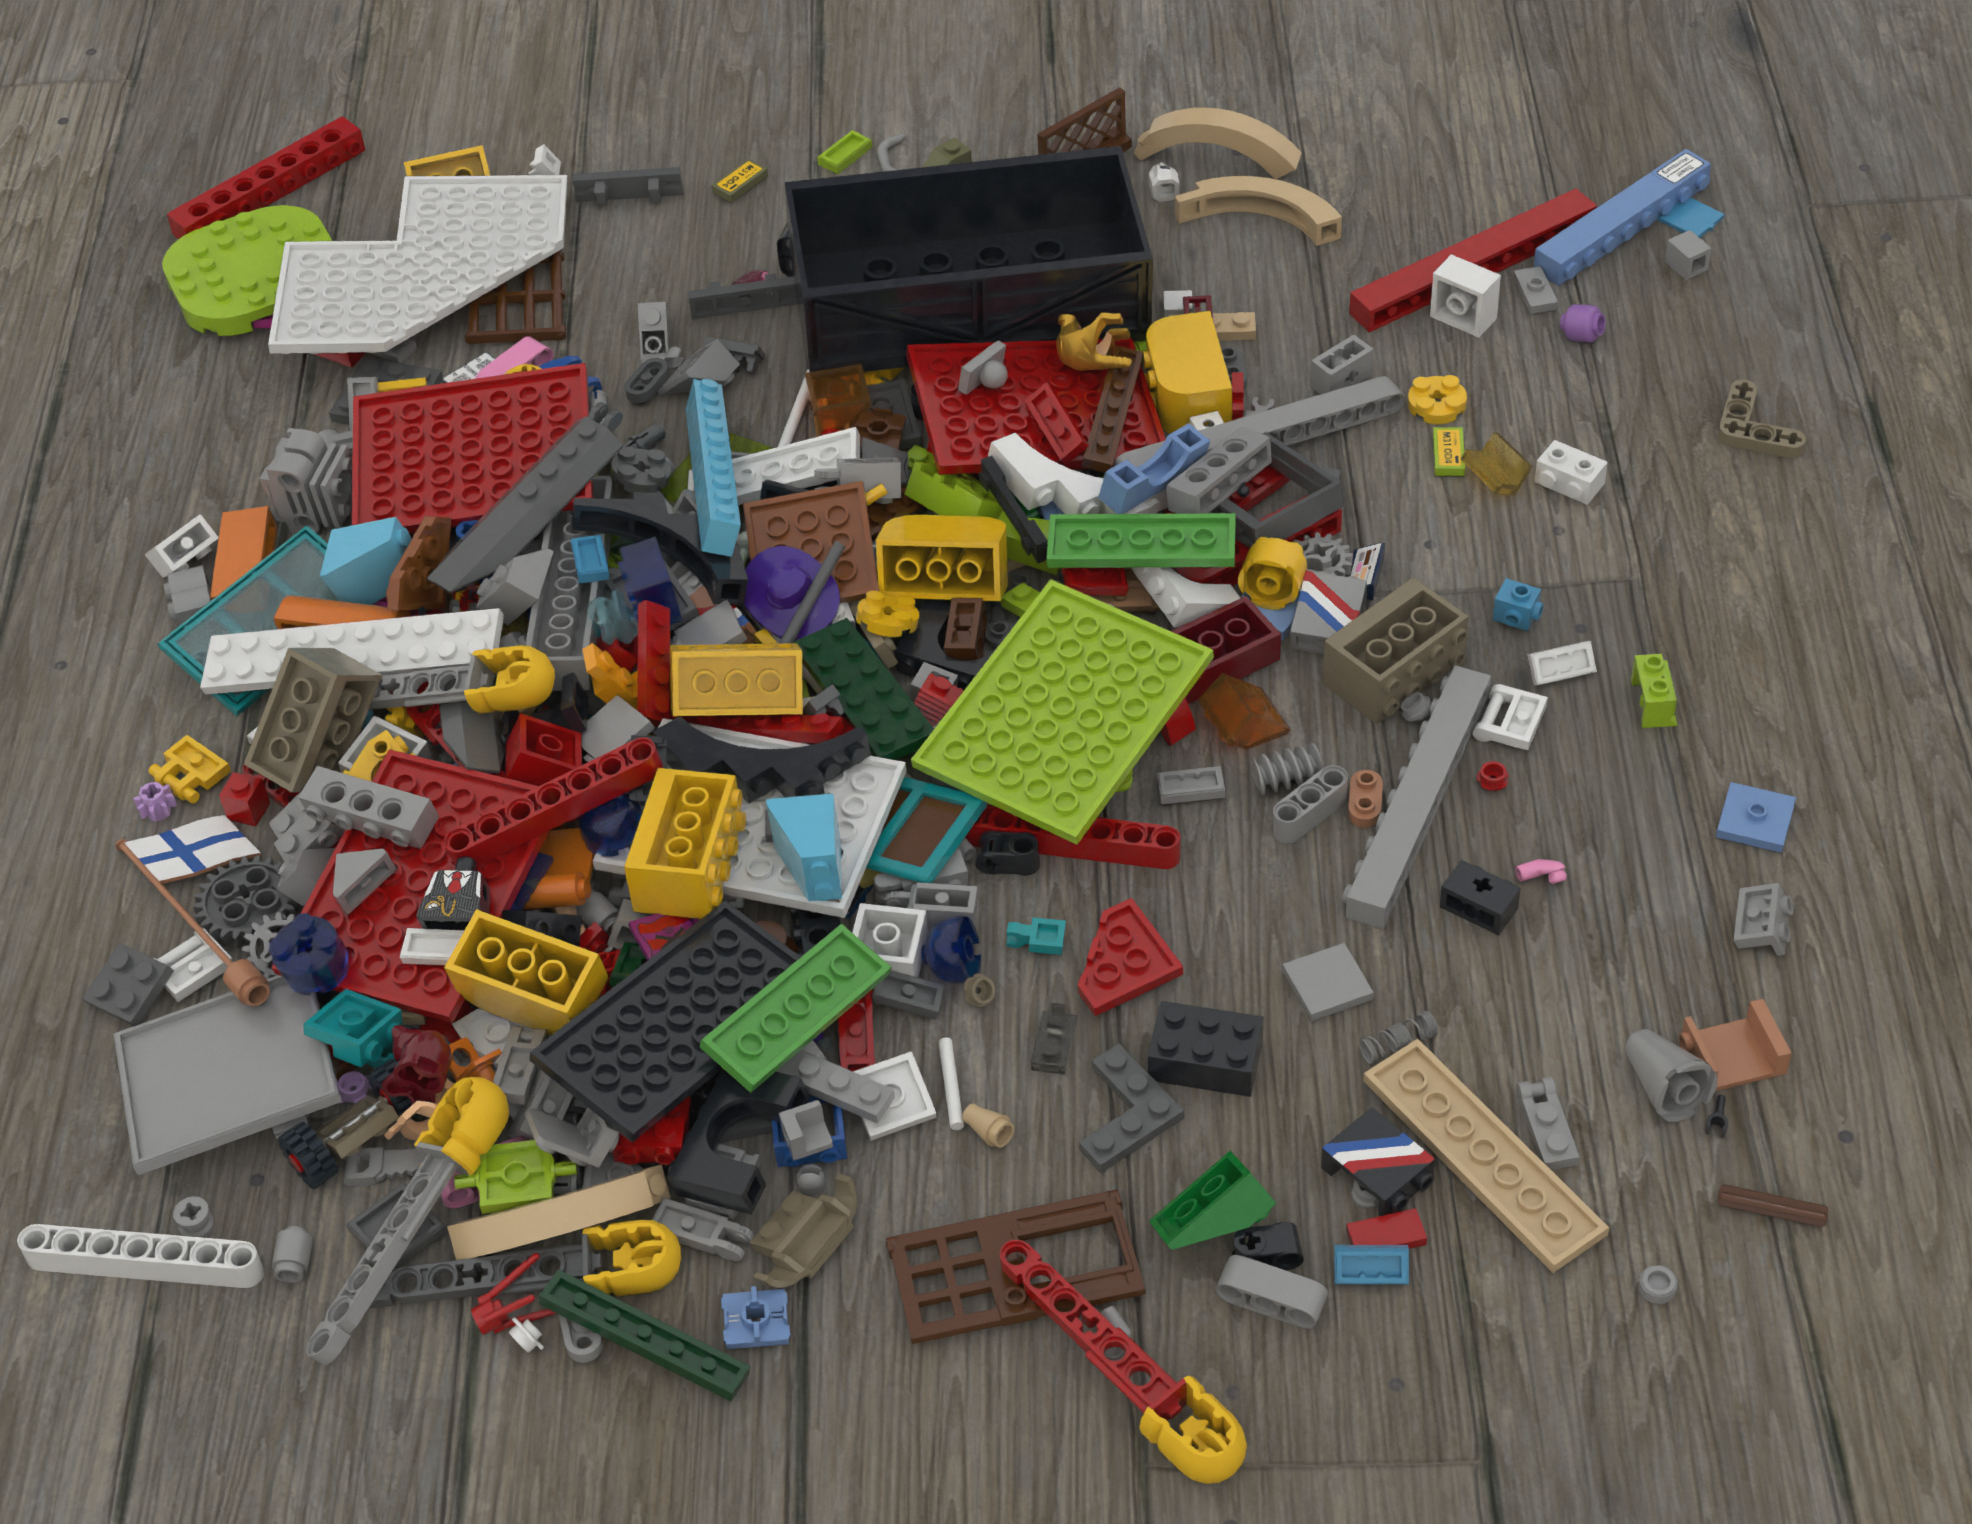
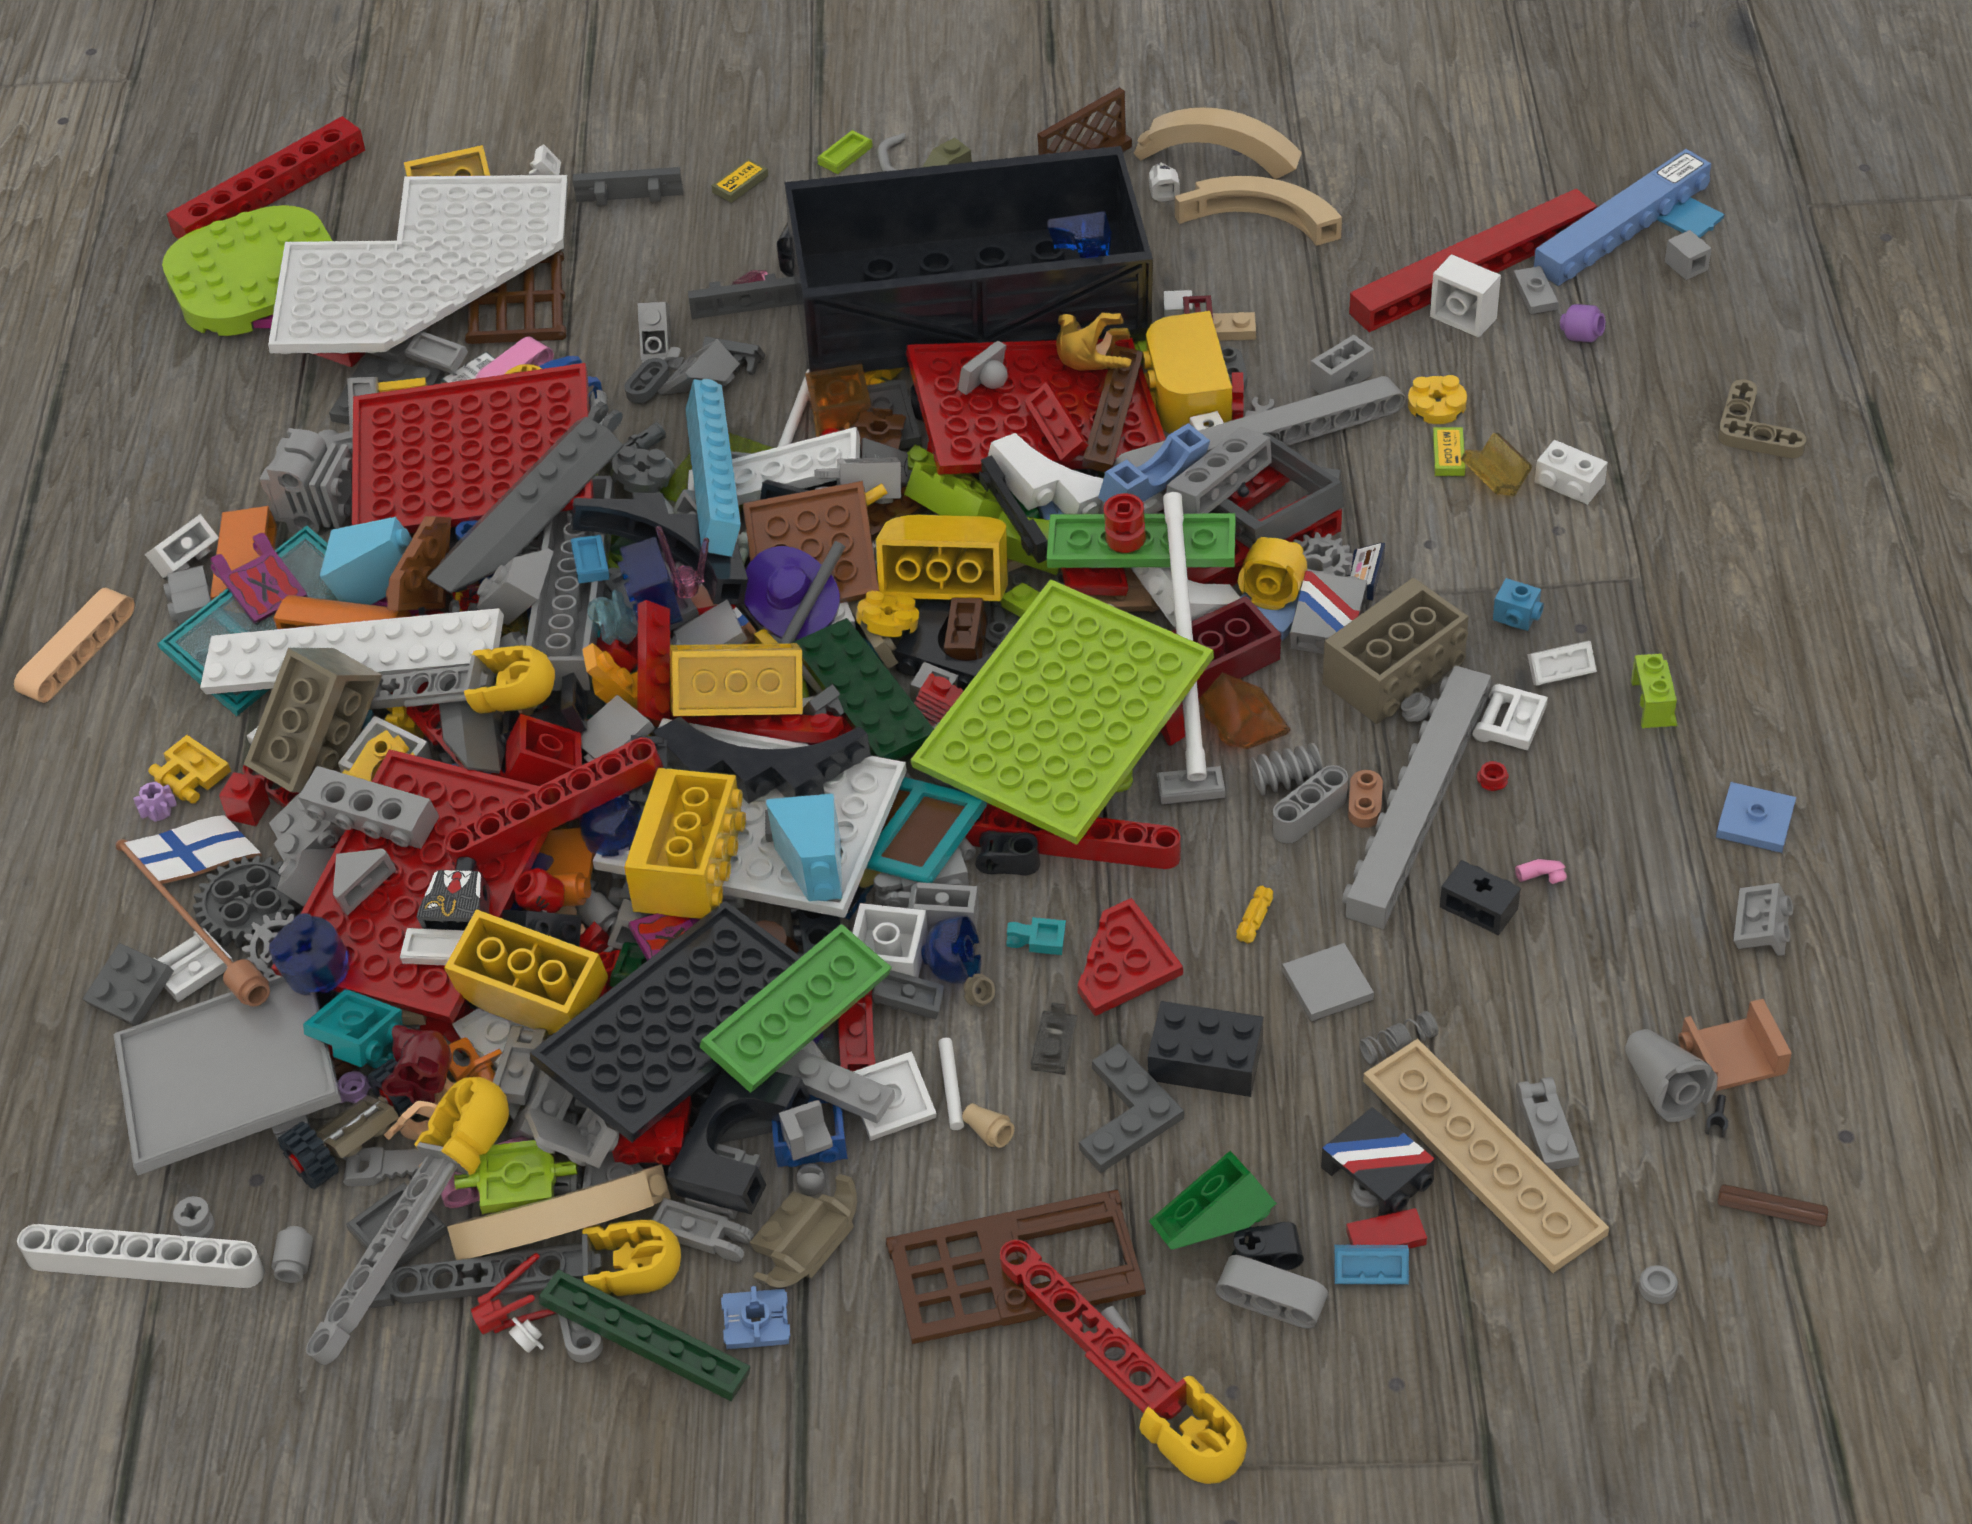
none -> light nougat beam [14,587,135,703]
none -> flag [211,532,307,624]
none -> light grey tile [405,331,468,374]
none -> red head [514,868,565,913]
none -> clear pink plant [656,526,709,598]
none -> clear blue arch [1048,211,1112,258]
none -> red wheel [1103,493,1146,553]
none -> white piece [1163,492,1207,781]
none -> yellow axle [1236,885,1273,944]

